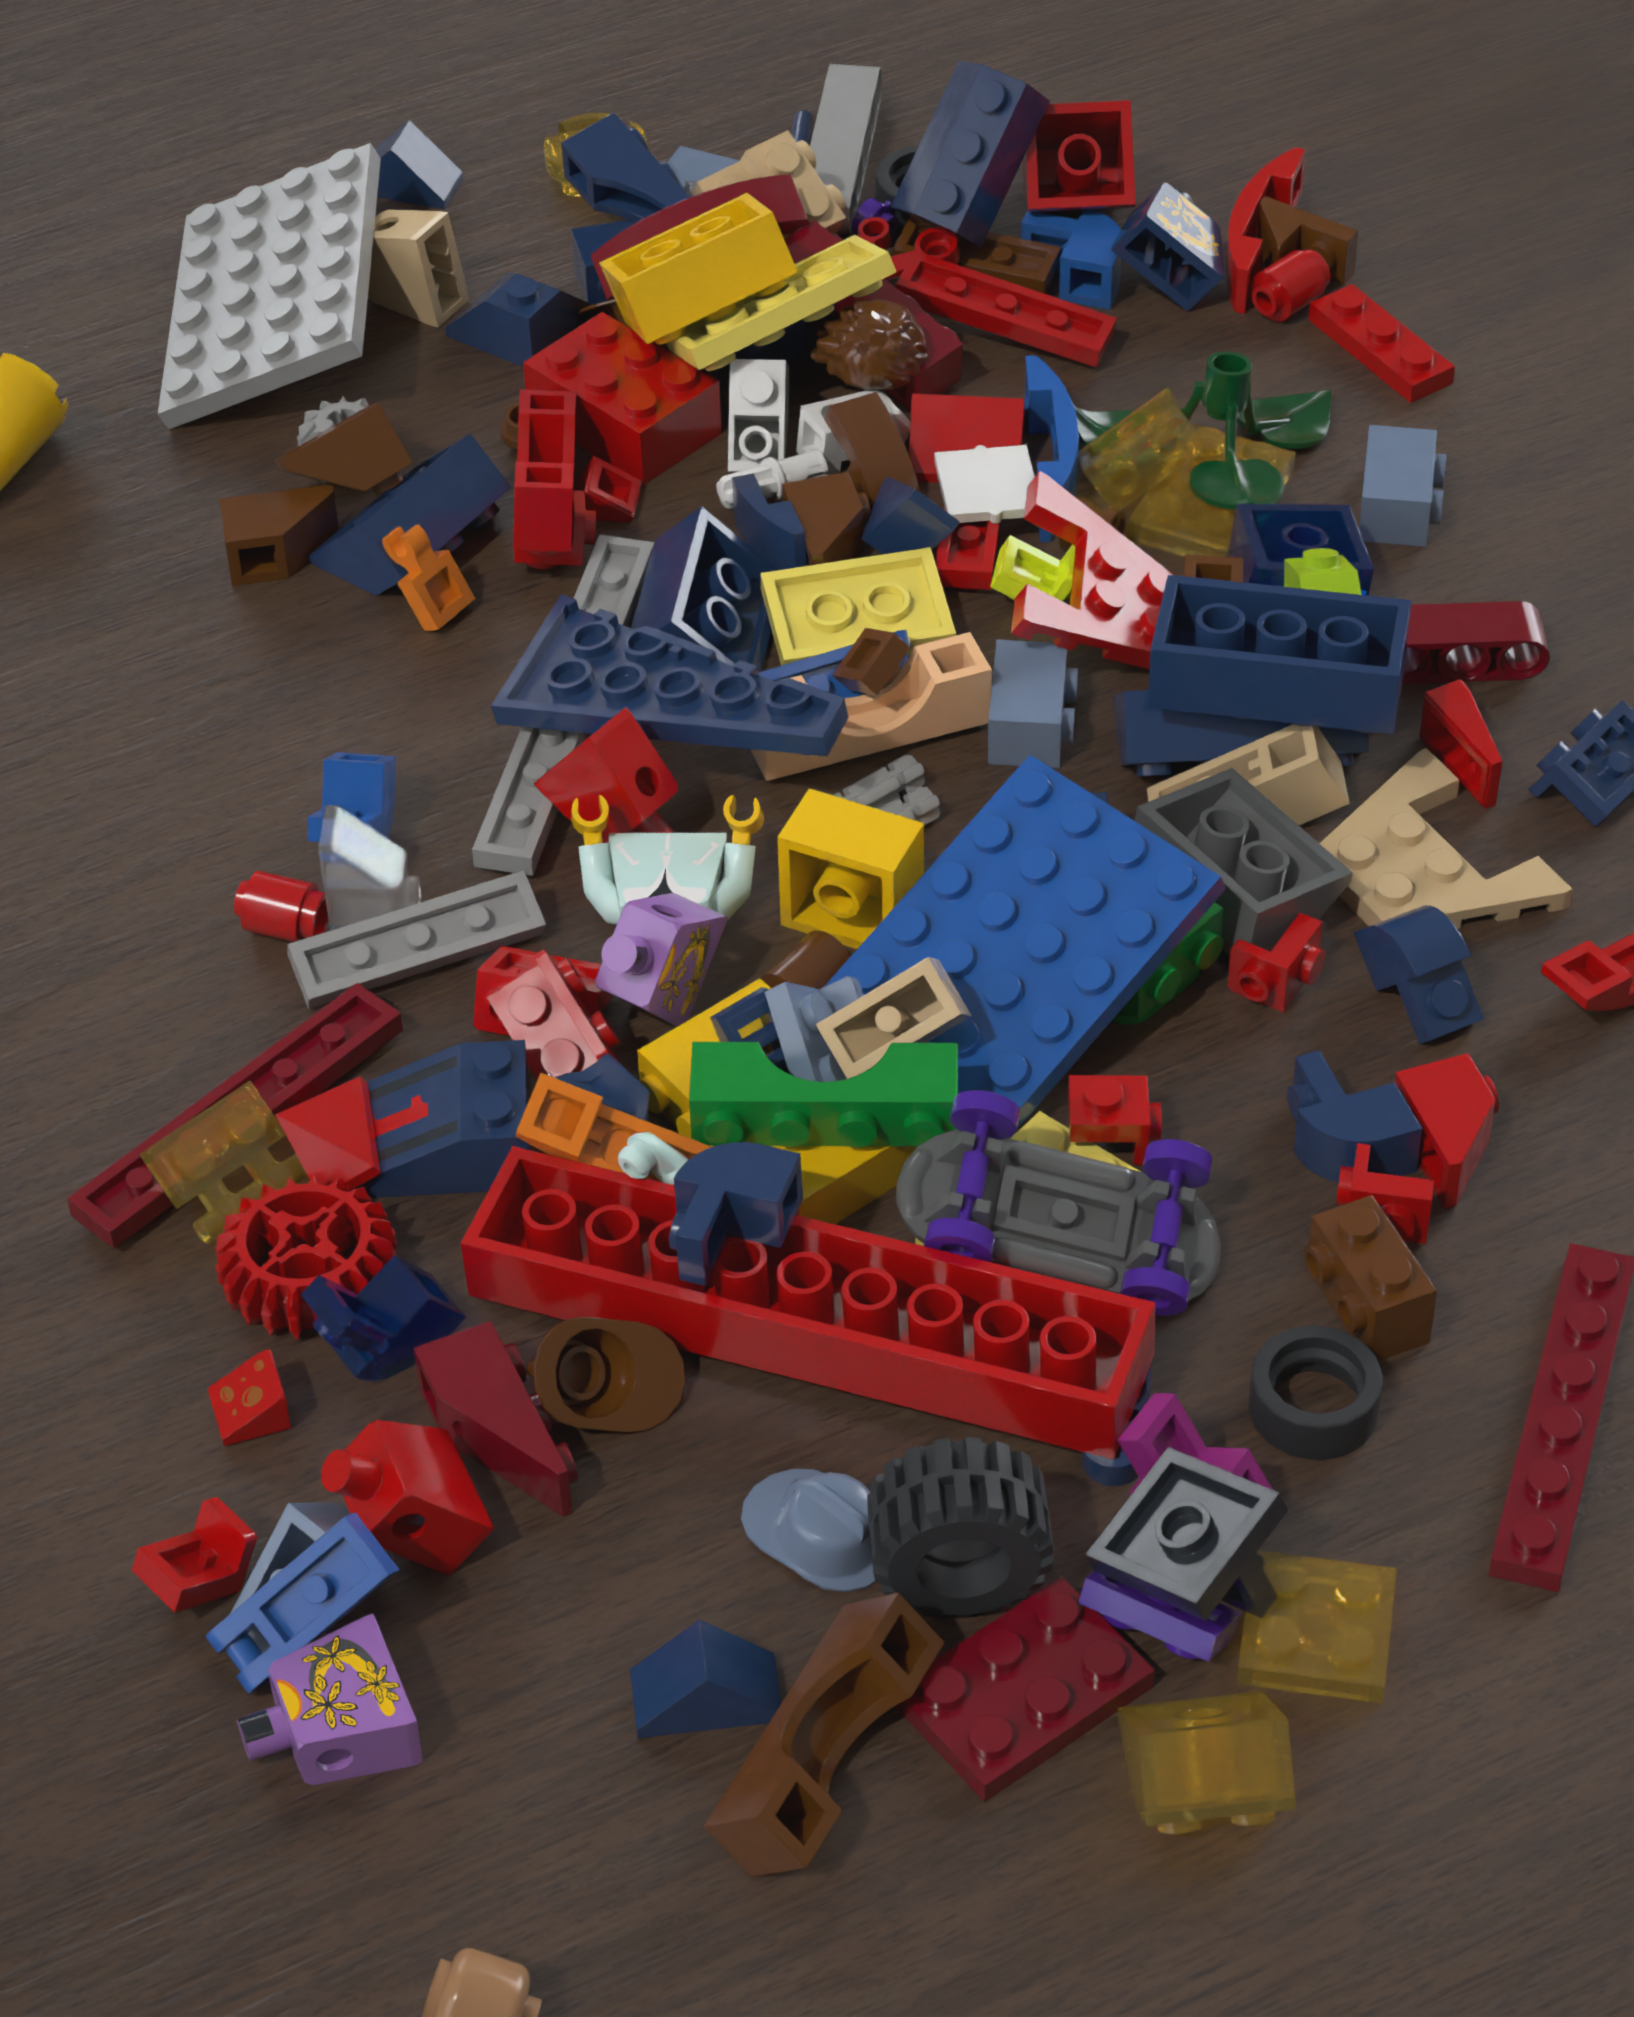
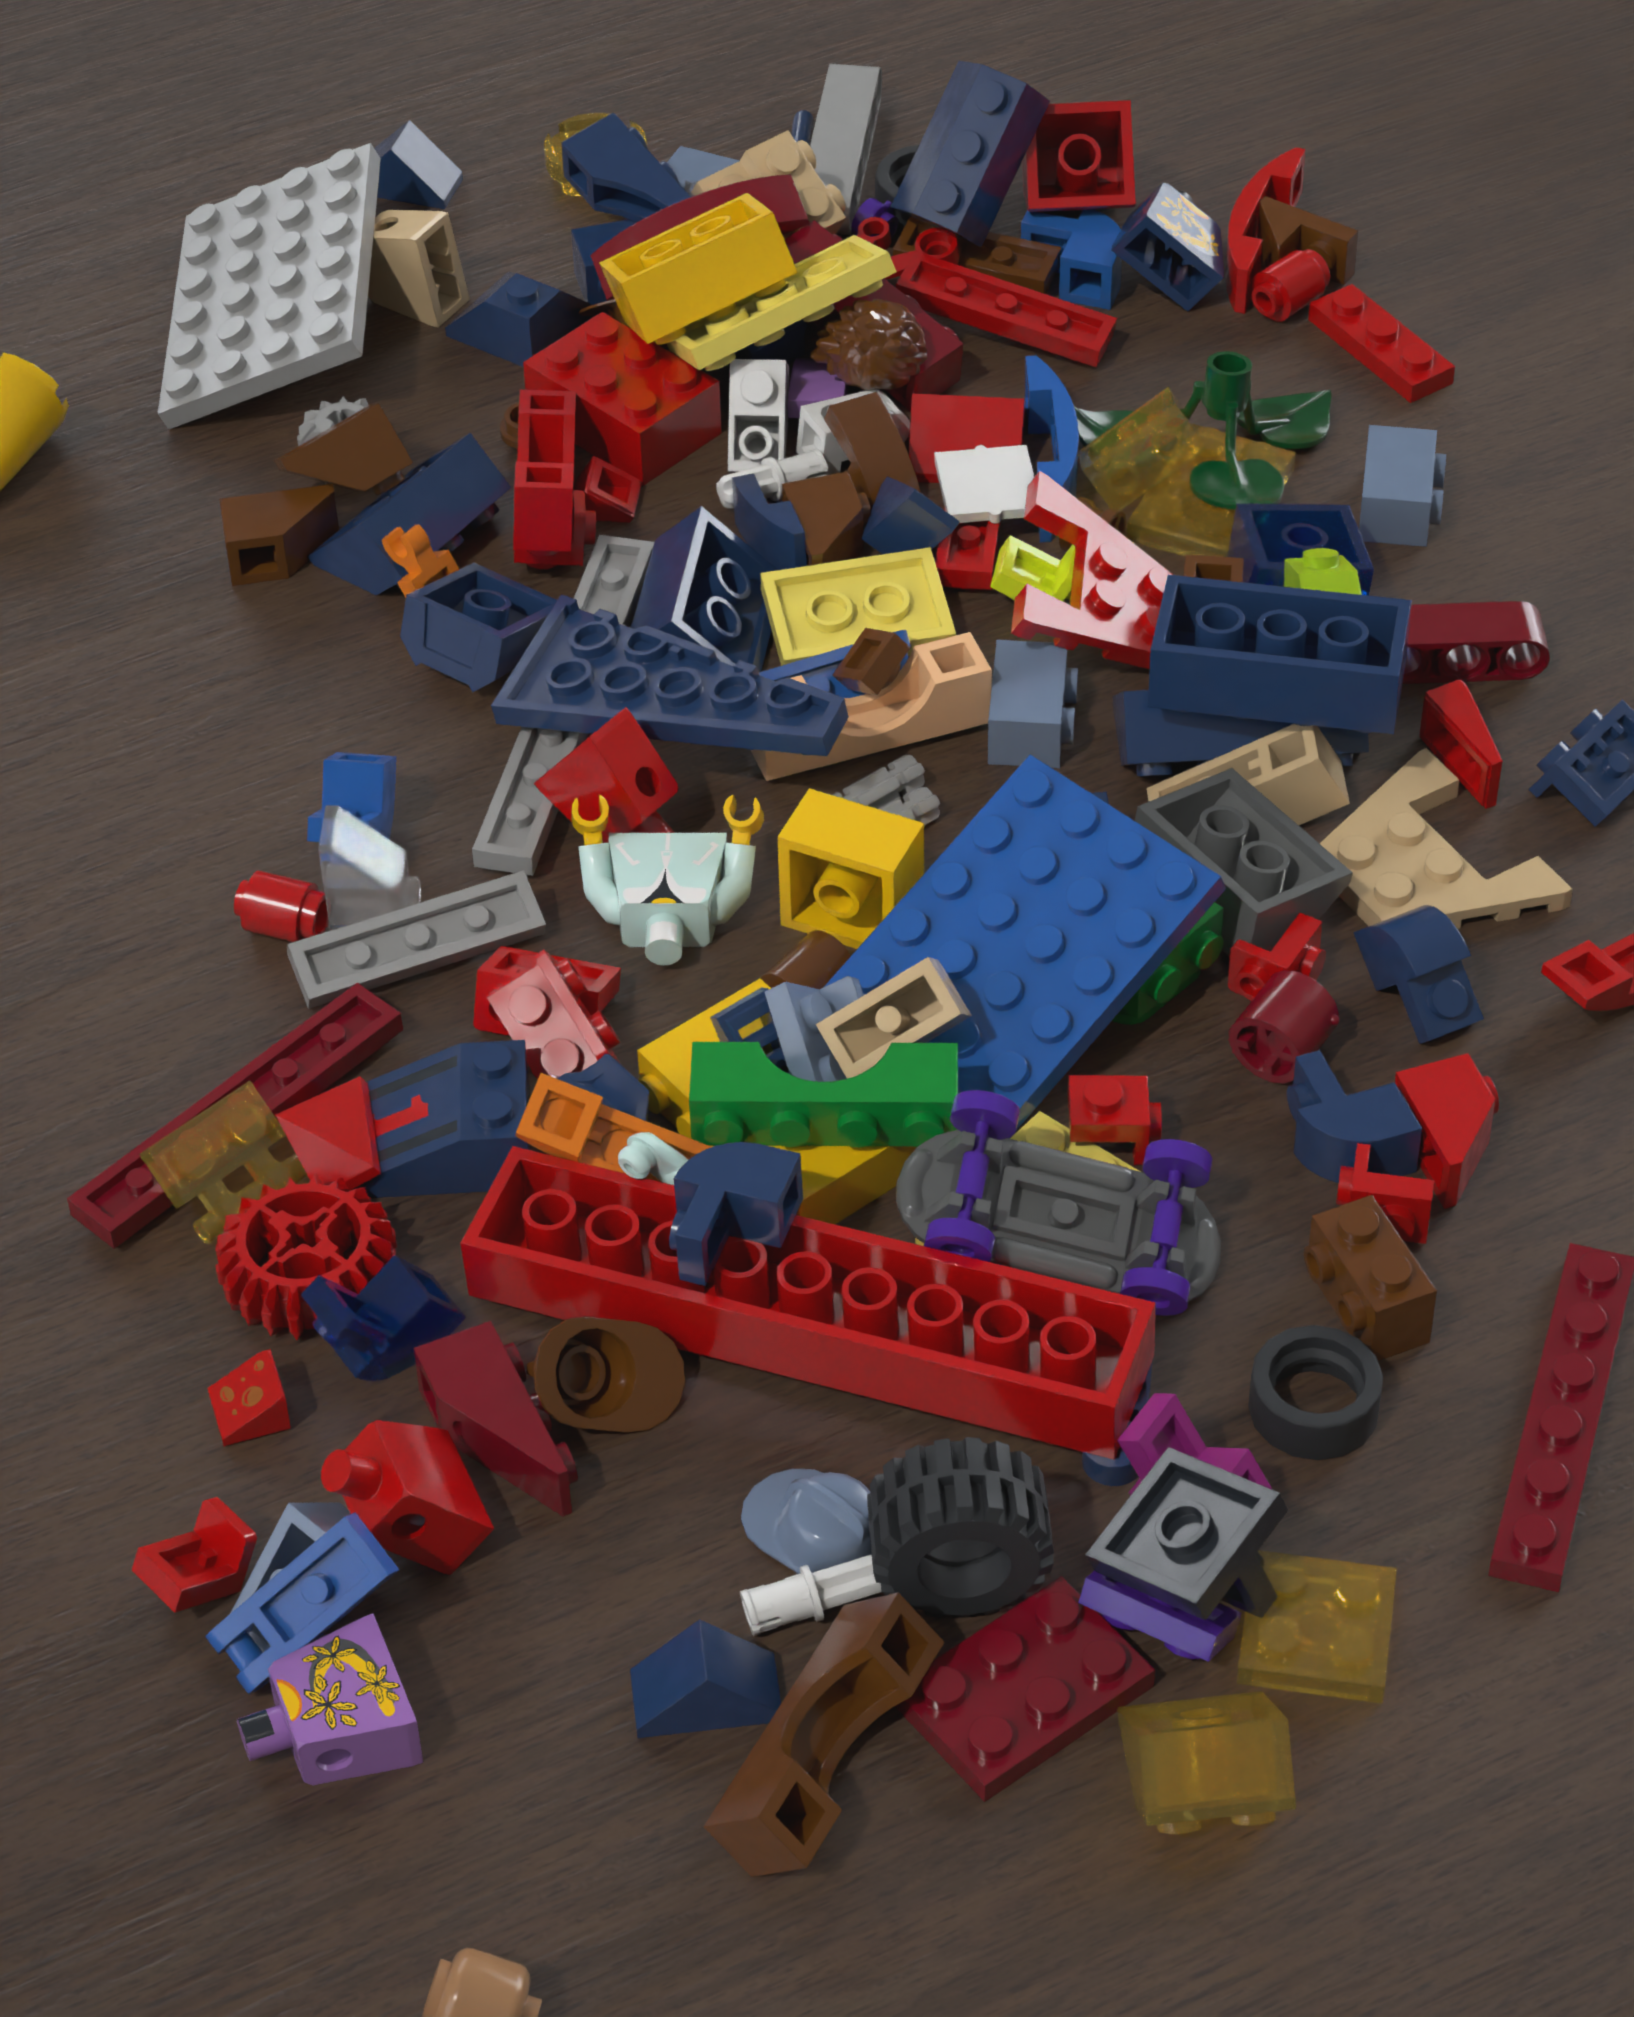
medium lavender torso [596,893,729,1027] -> none
none -> dark blue slope [400,563,557,692]
none -> white axle [740,1555,882,1636]
none -> medium lavender slope [788,358,849,418]
none -> dark red piece [1228,970,1340,1084]

